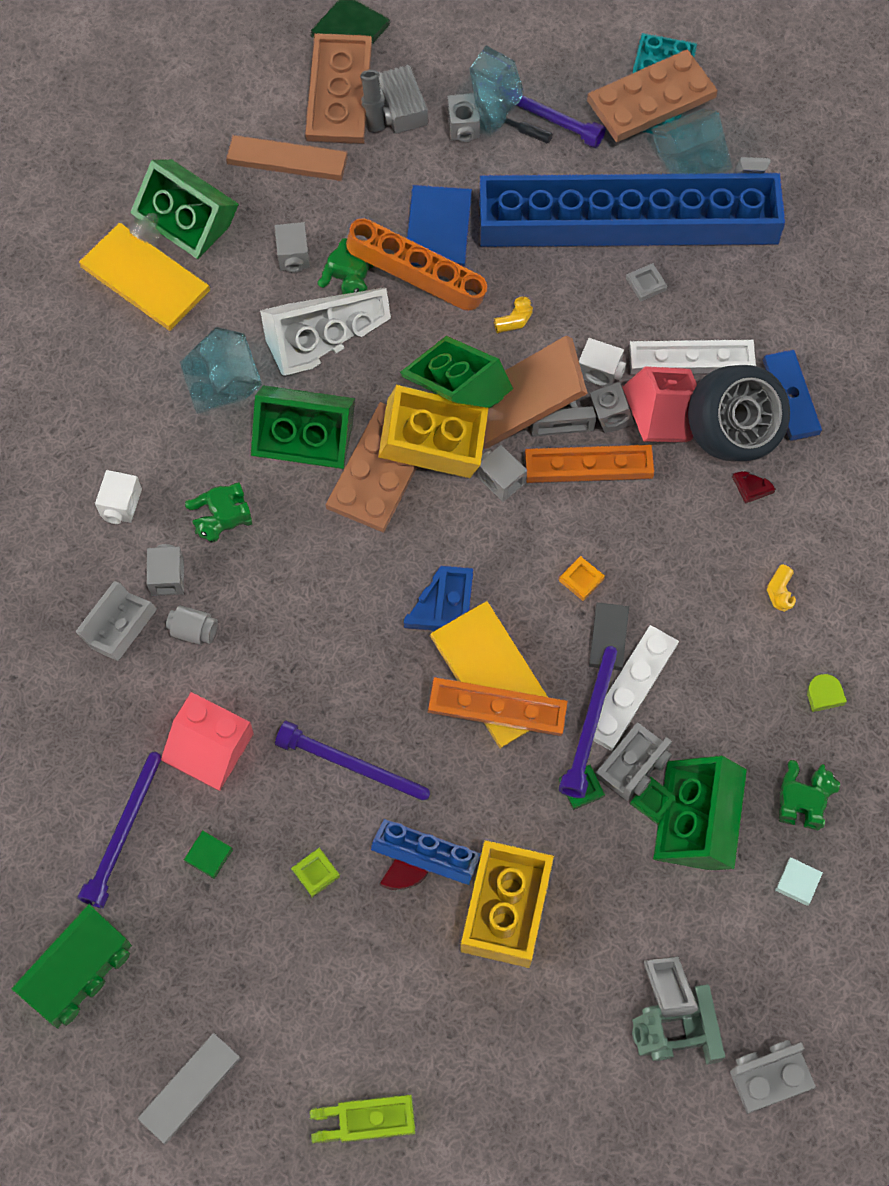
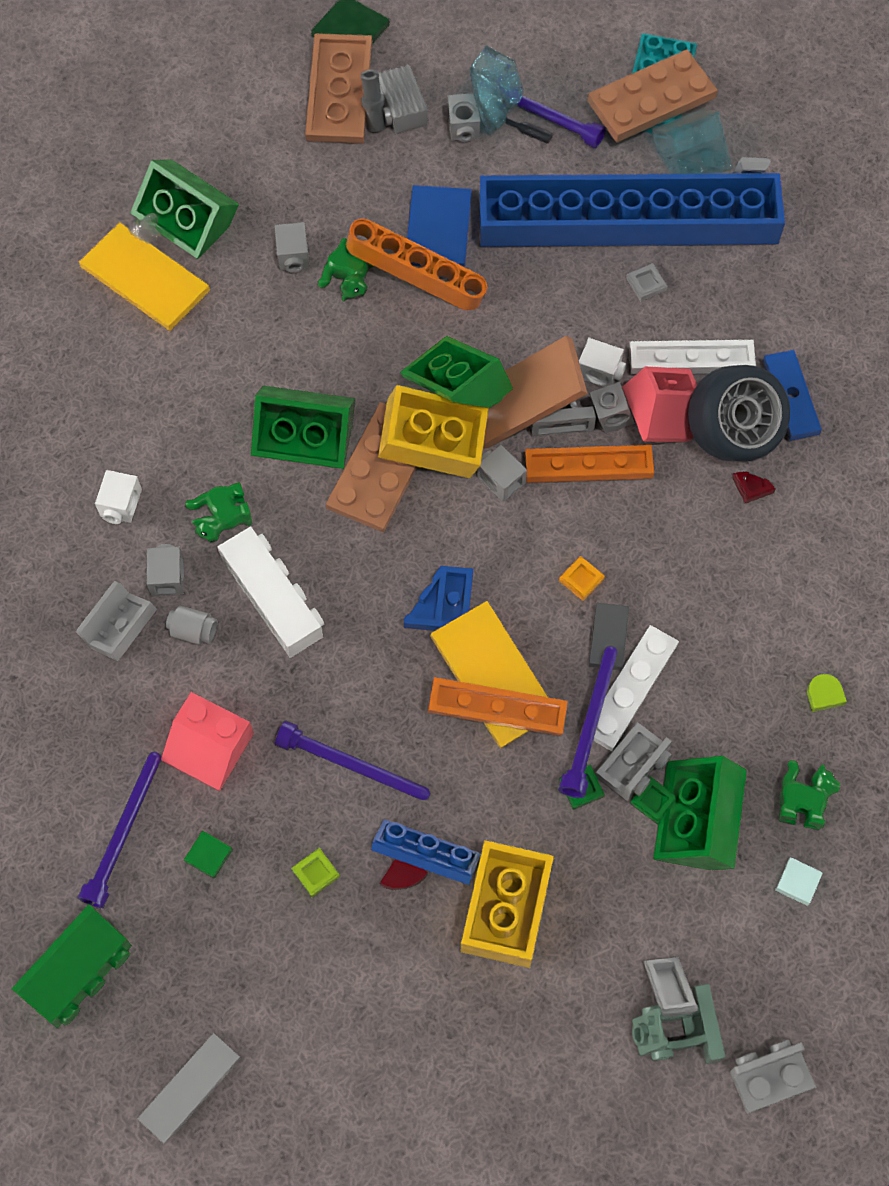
clear light blue slope [180,327,262,414] -> none
nougat tile [226,135,347,181] -> none
white wedge [260,288,391,376] -> none
lime hinge [310,1095,416,1143] -> none
yellow arm [494,296,533,333] -> none
yellow arm [767,564,796,612] -> none
none -> white brick [217,526,324,658]

